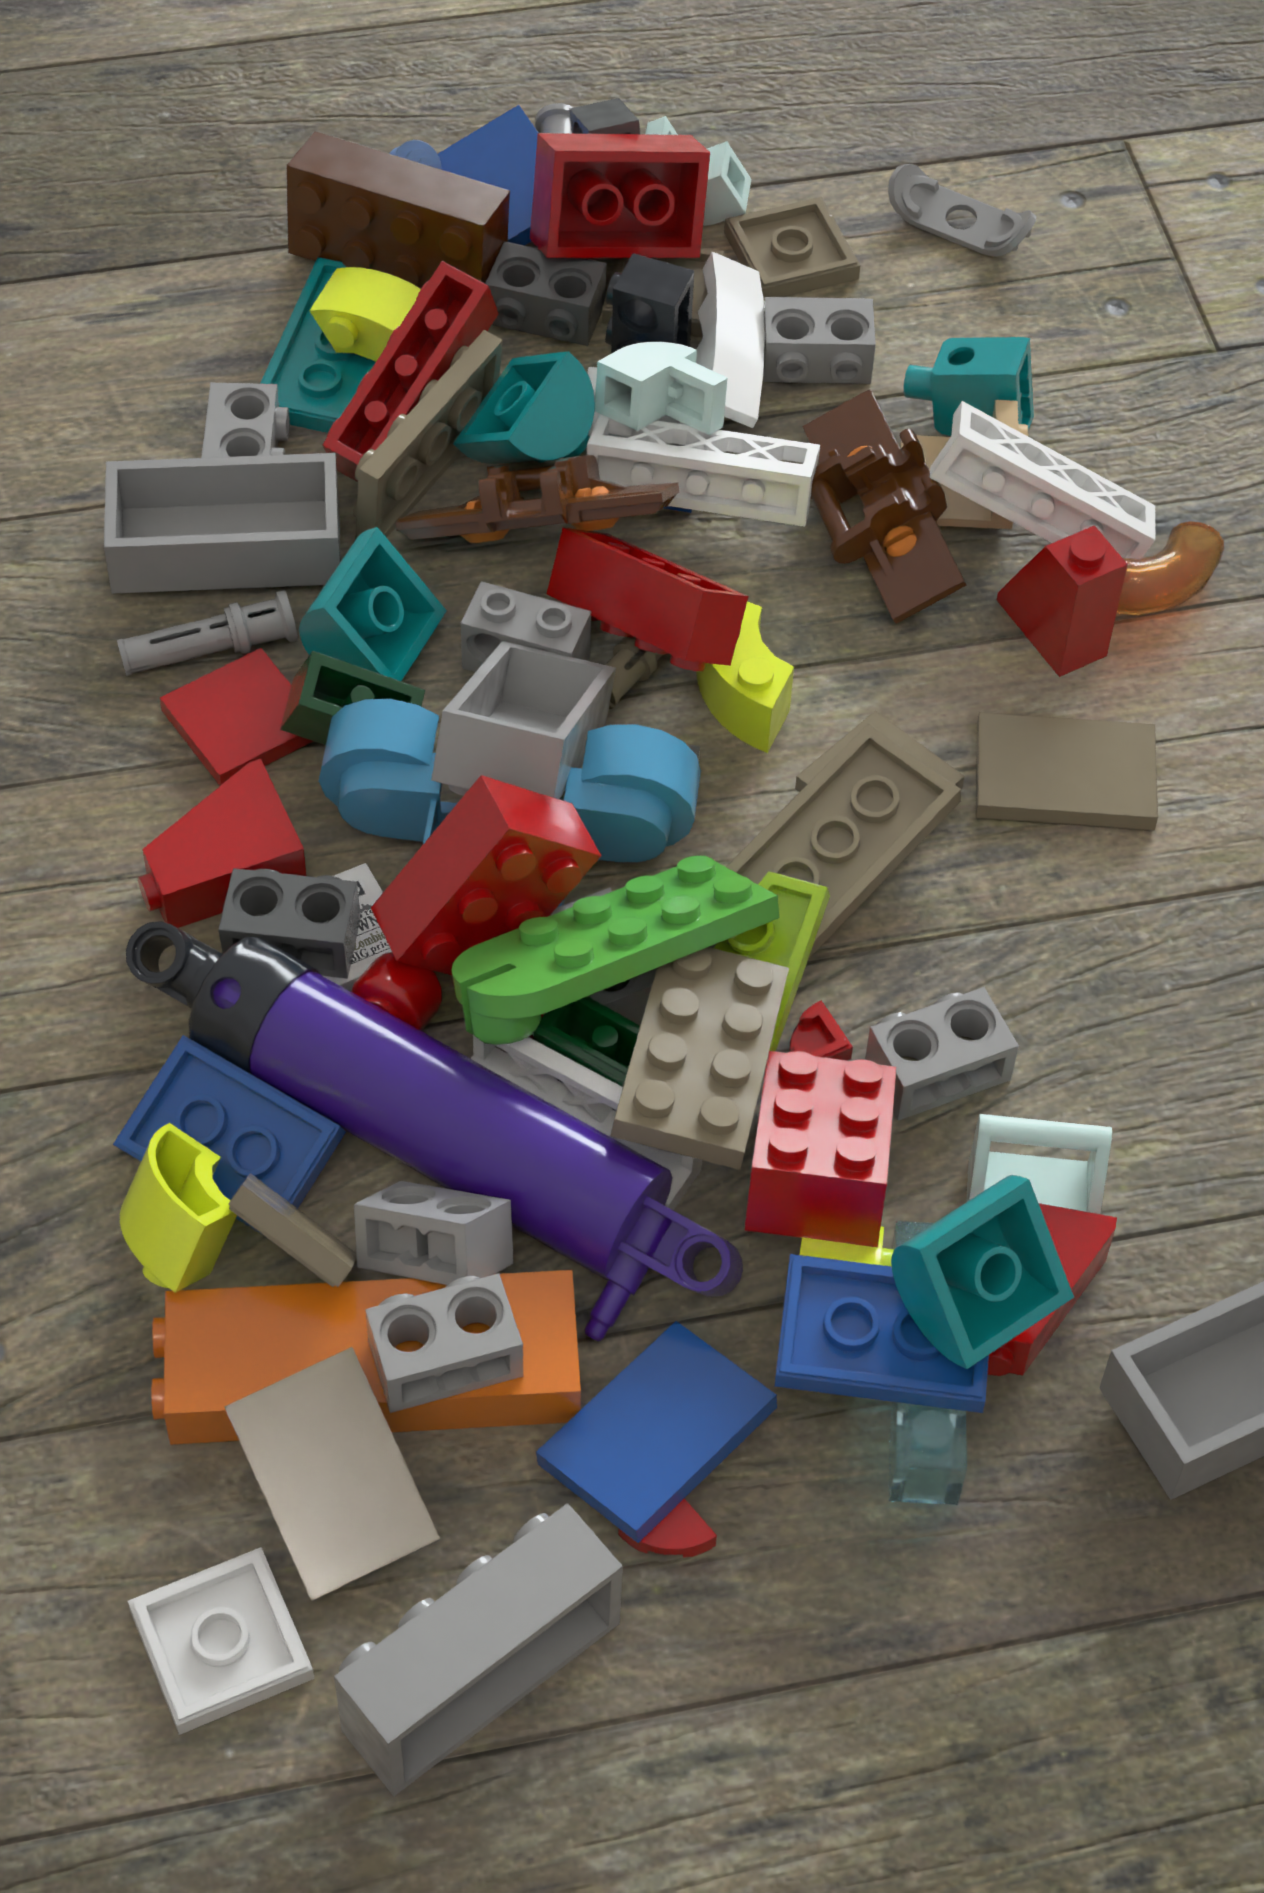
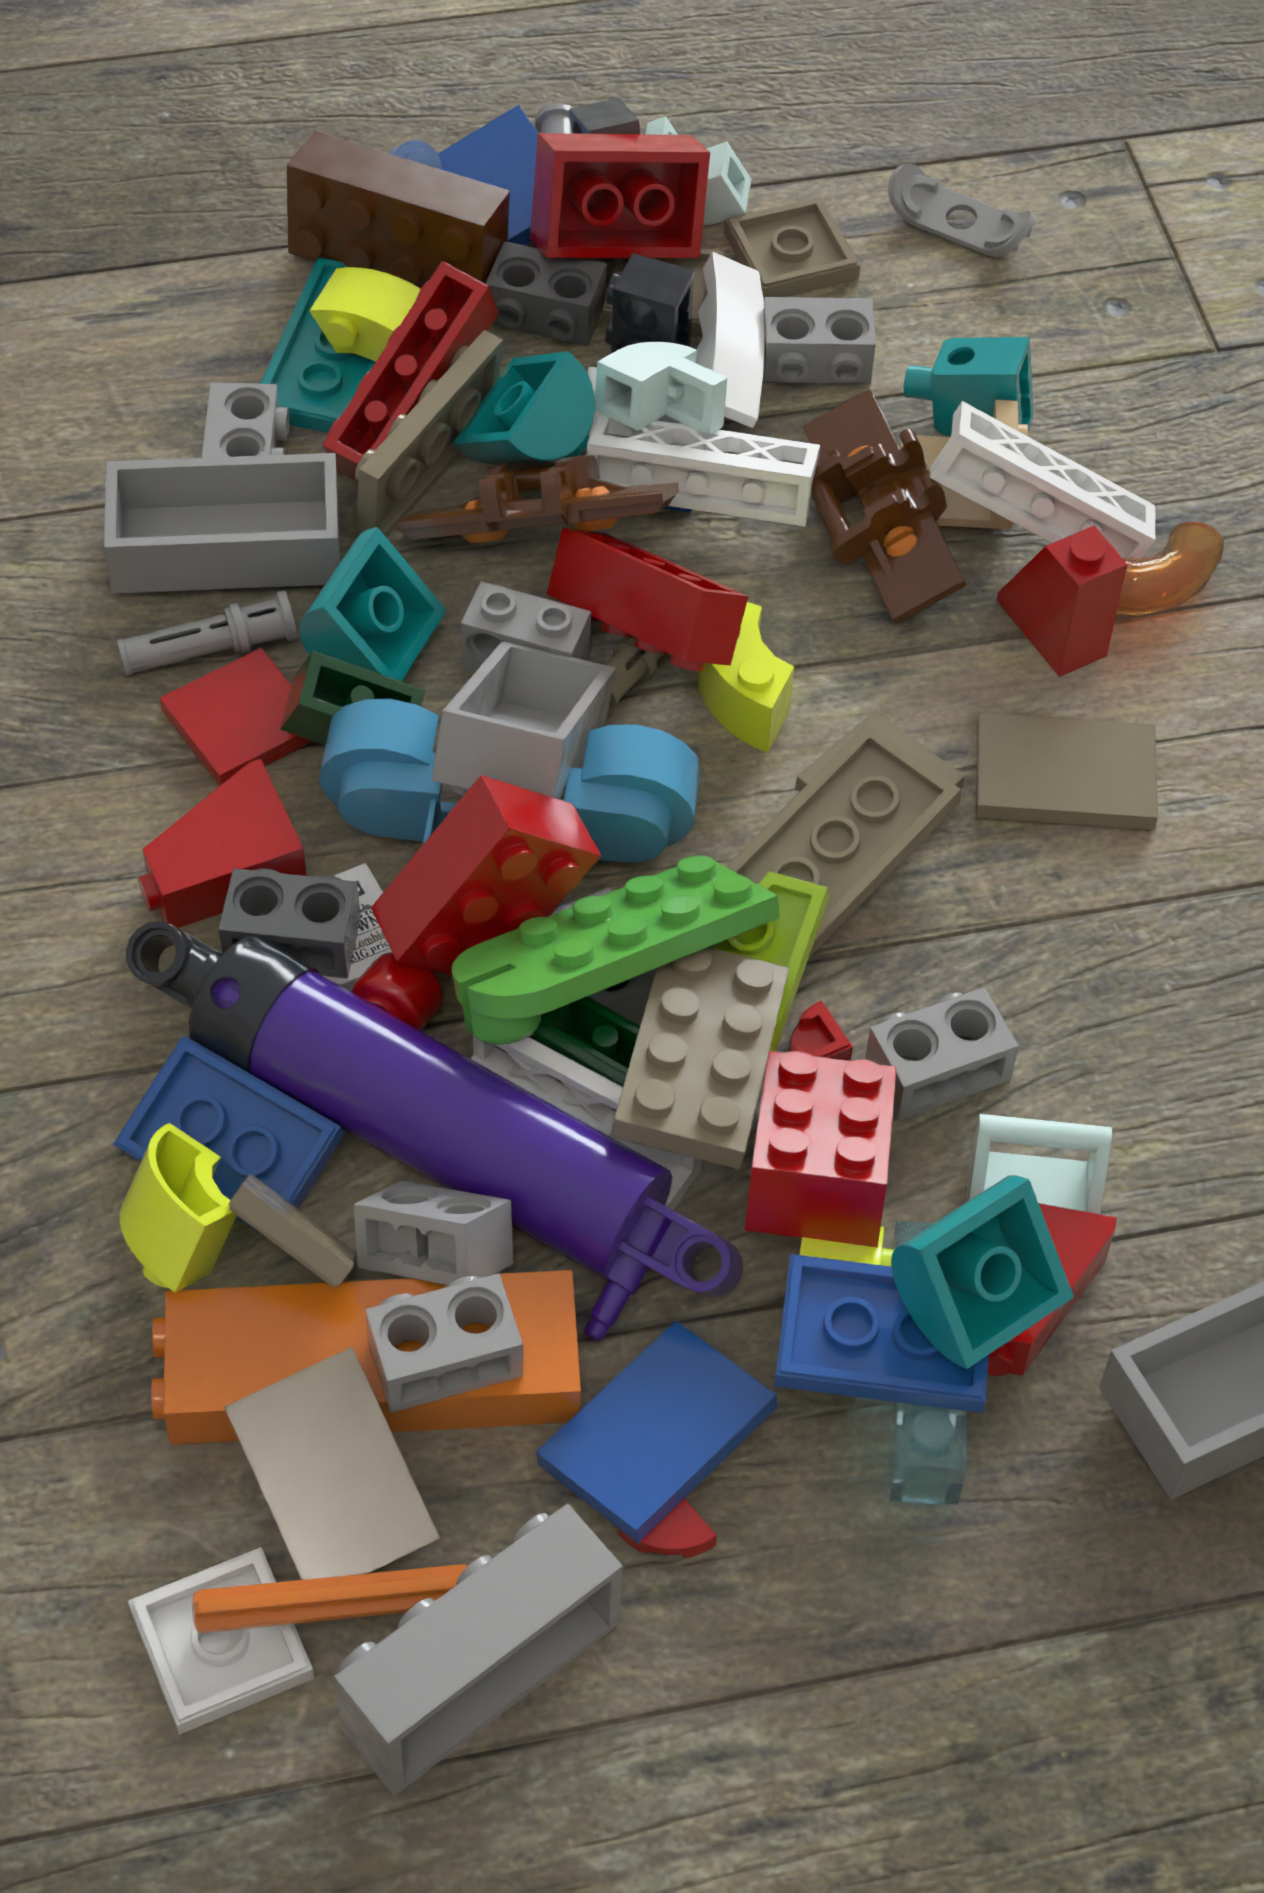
none -> orange axle [192,1564,468,1633]

